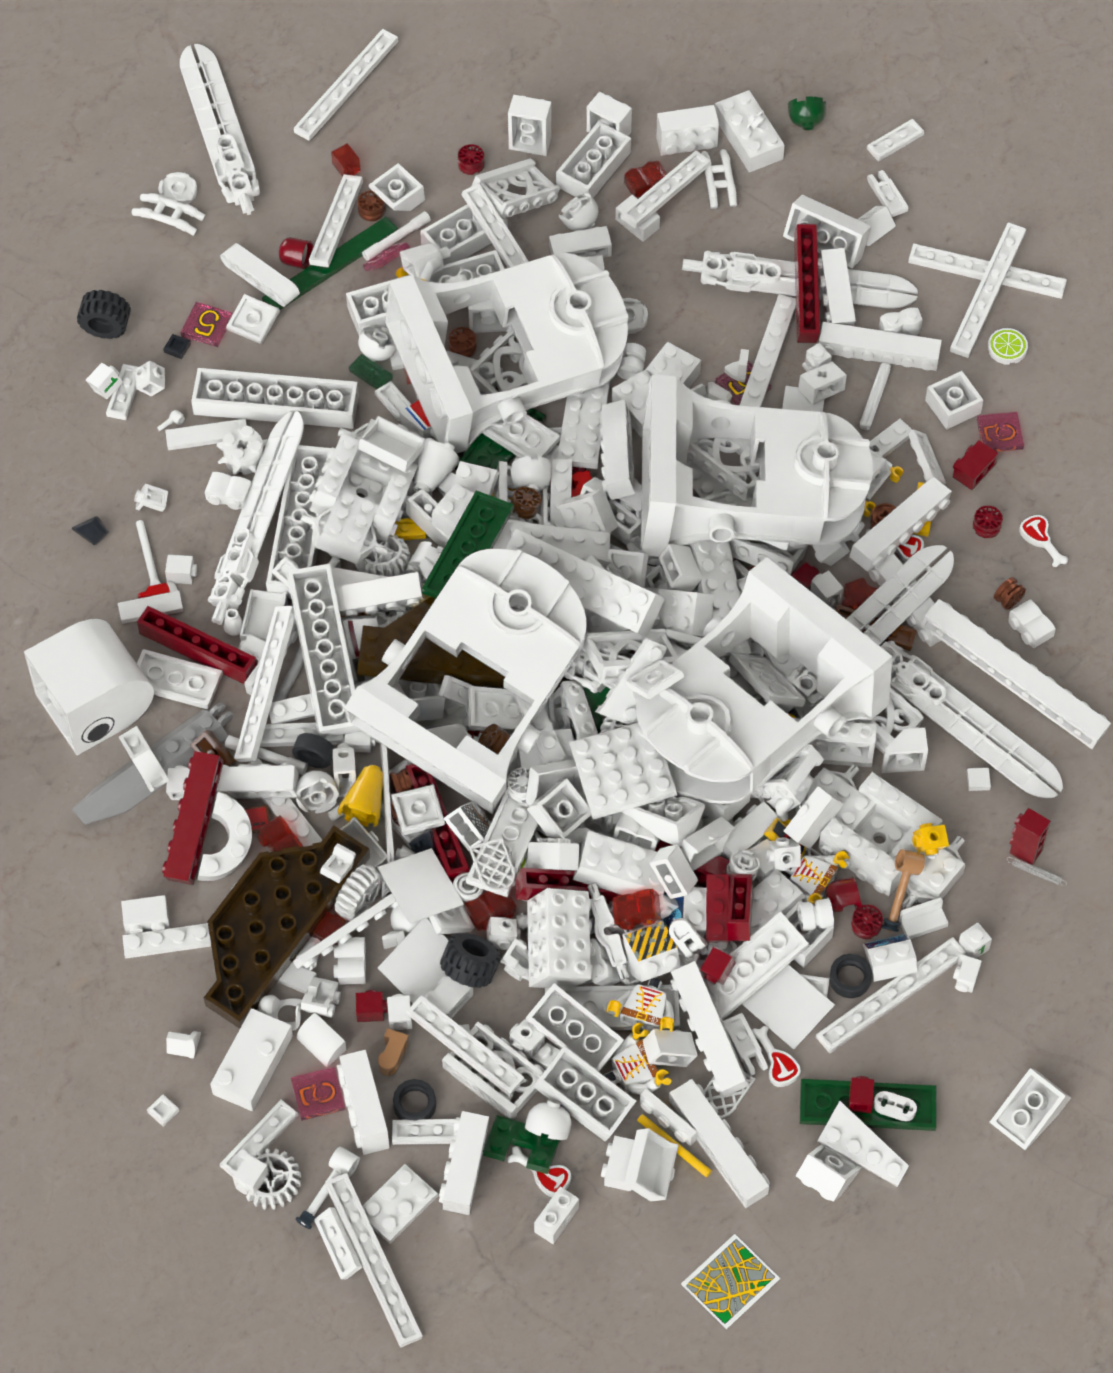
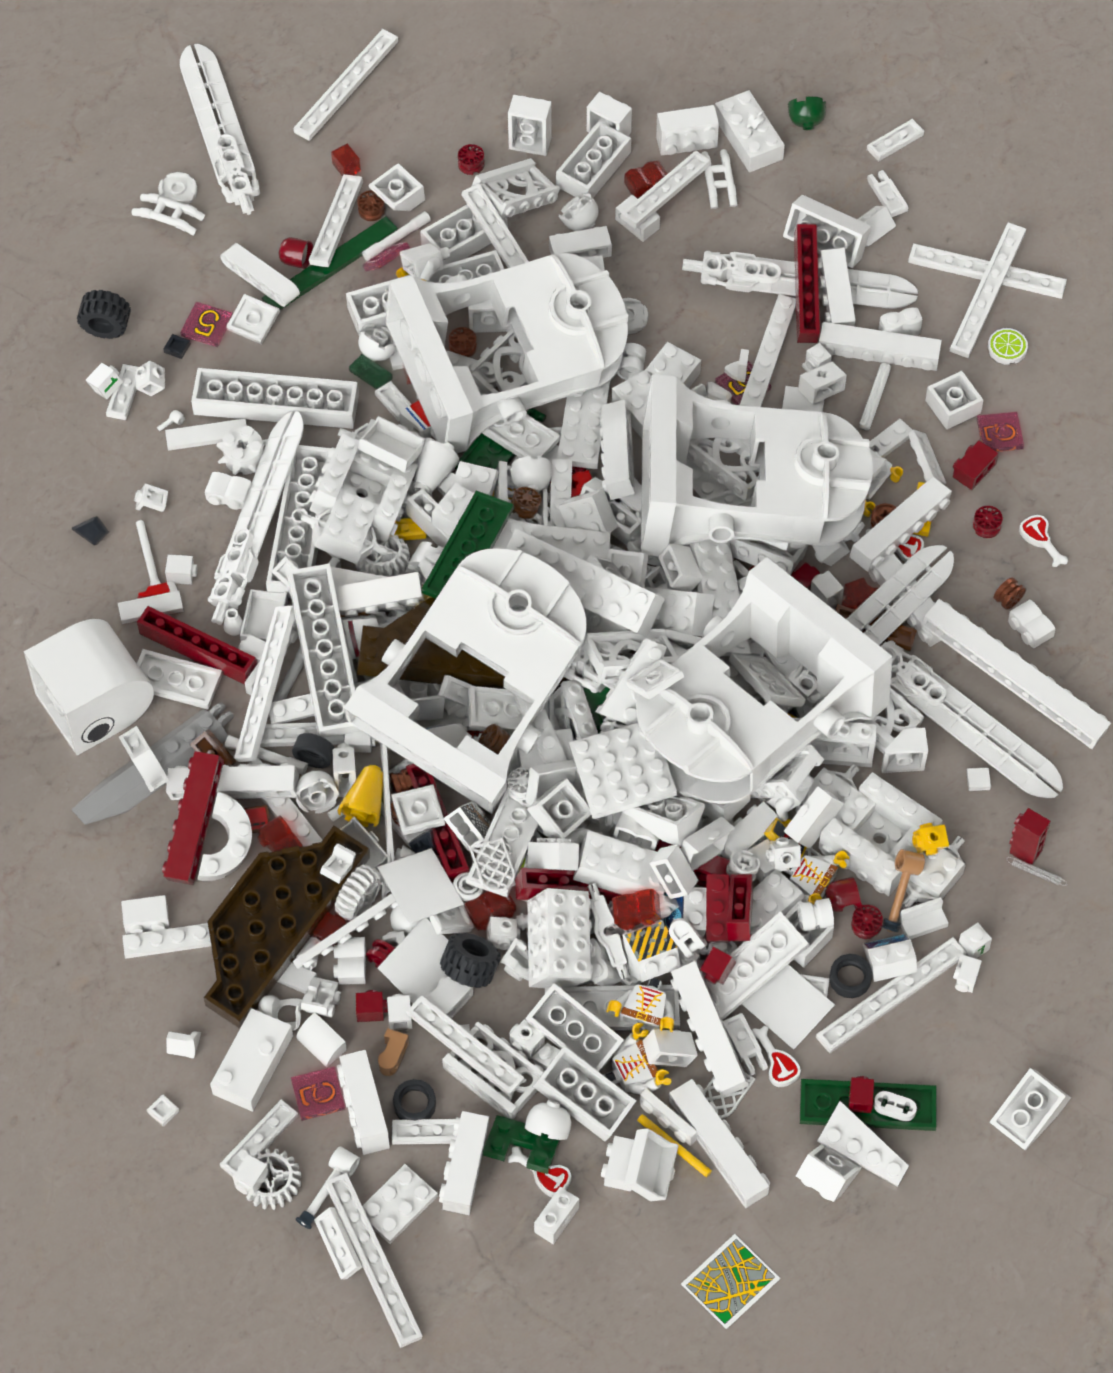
none -> dark red wheel [365,939,395,968]

